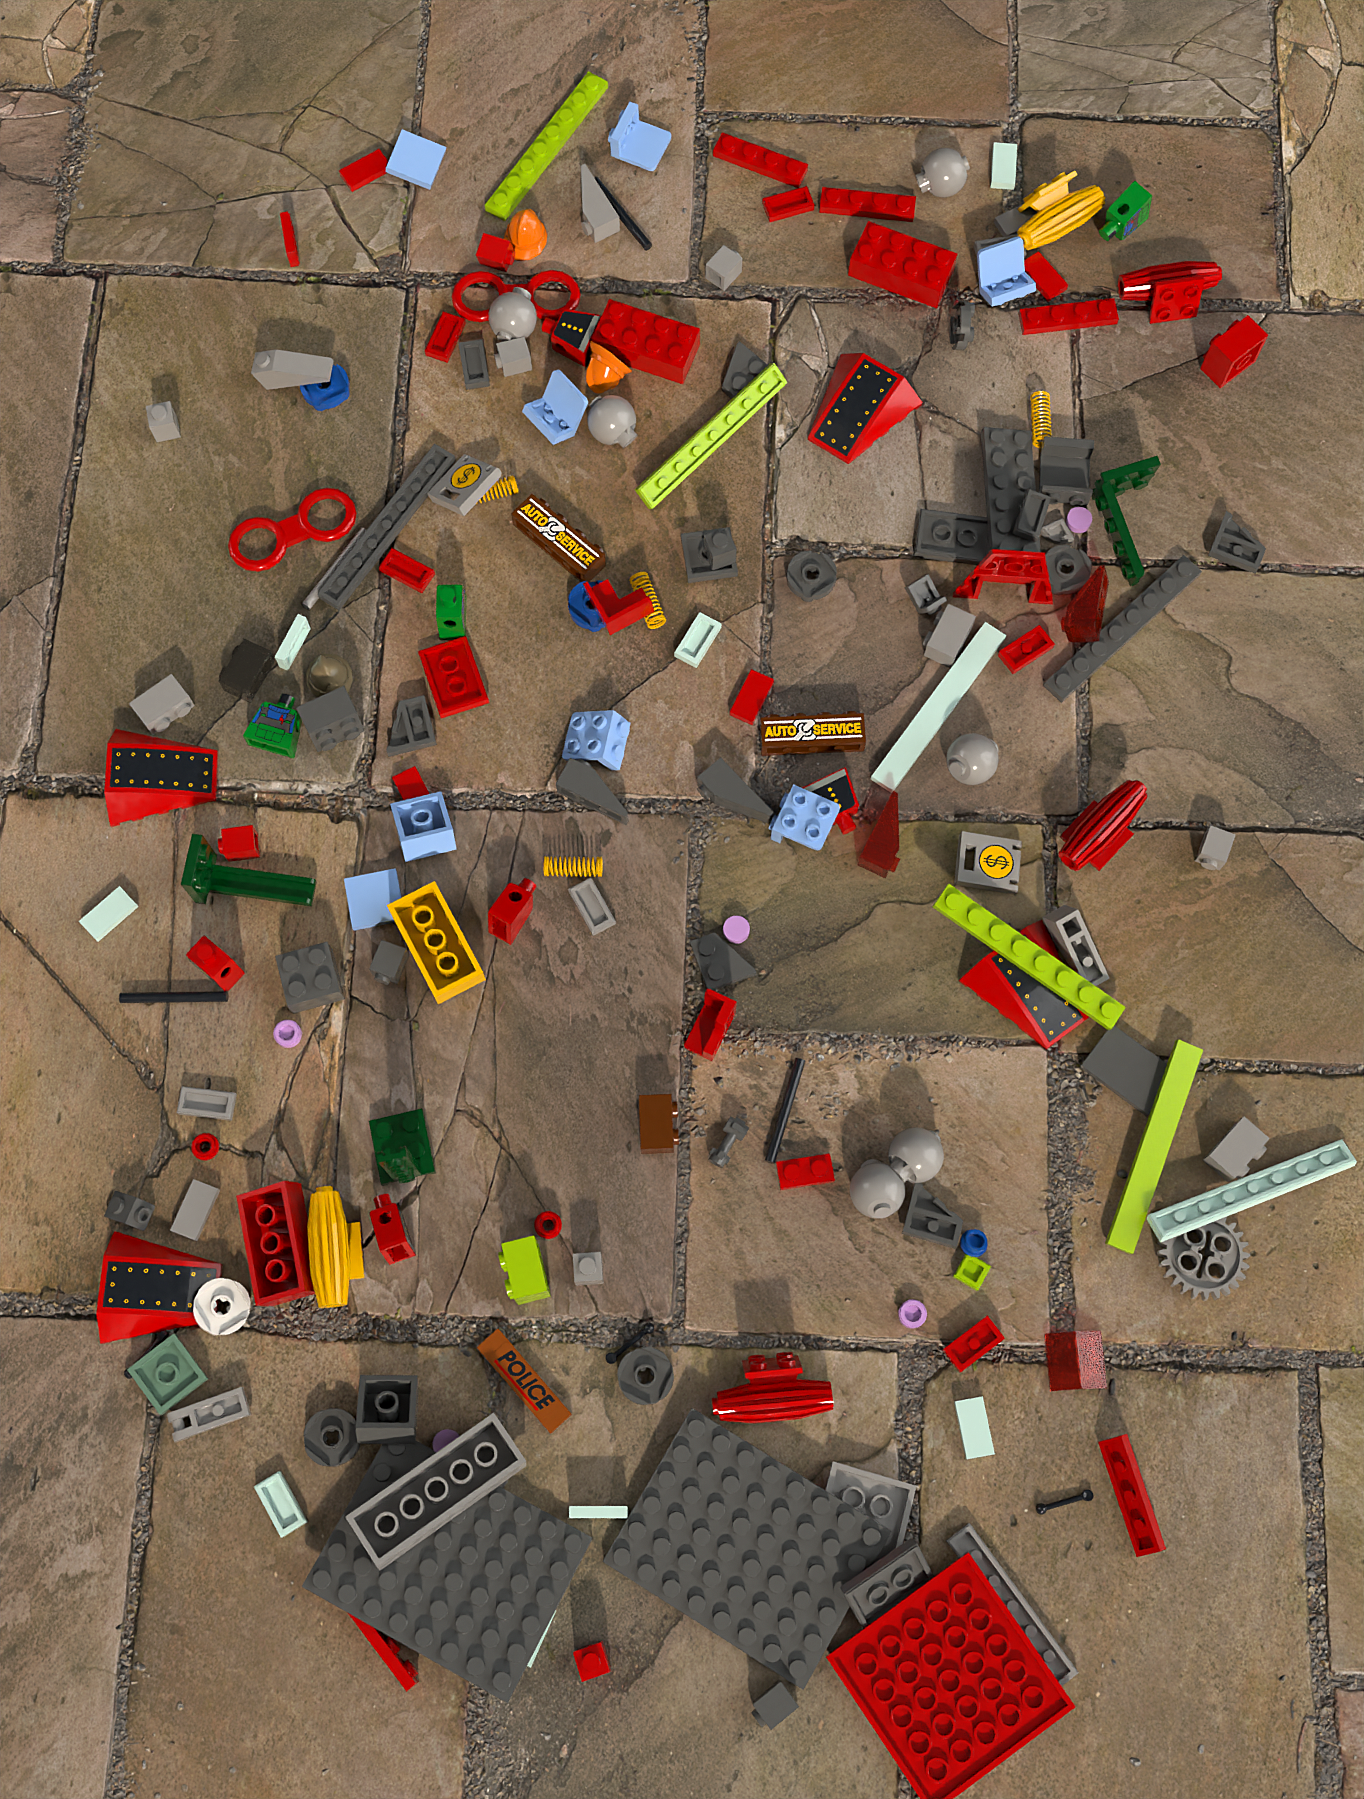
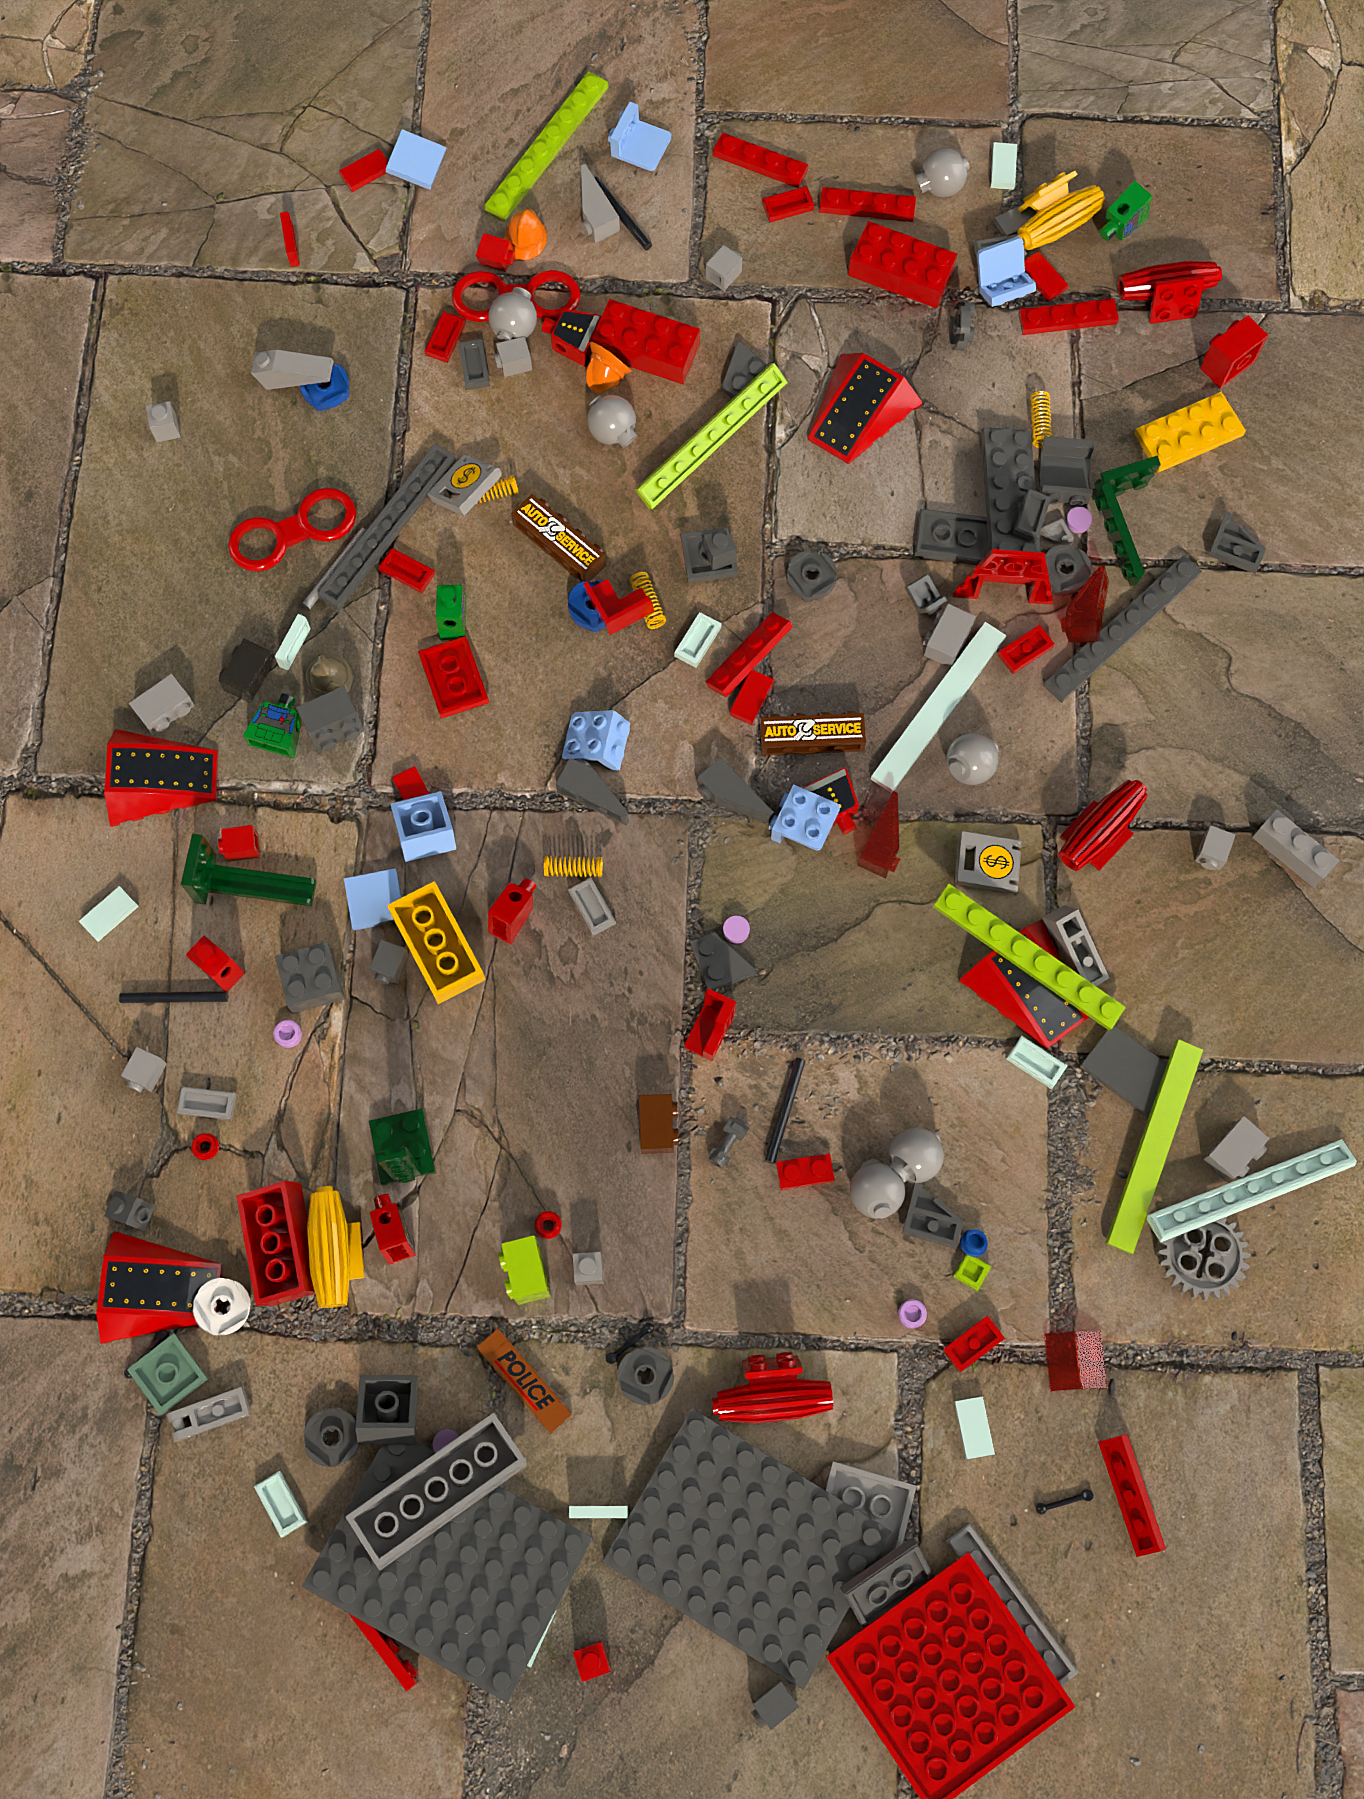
light grey tile [170,1179,220,1241] -> none
dark grey wing [386,695,437,757] -> none
light blue bracket [522,369,588,445] -> none
none -> light grey brick [121,1047,167,1093]
none -> red plate [705,612,793,697]
none -> light aqua tile [1006,1036,1067,1089]
none -> yellow plate [1134,391,1246,473]
none -> light grey brick [1252,810,1340,888]

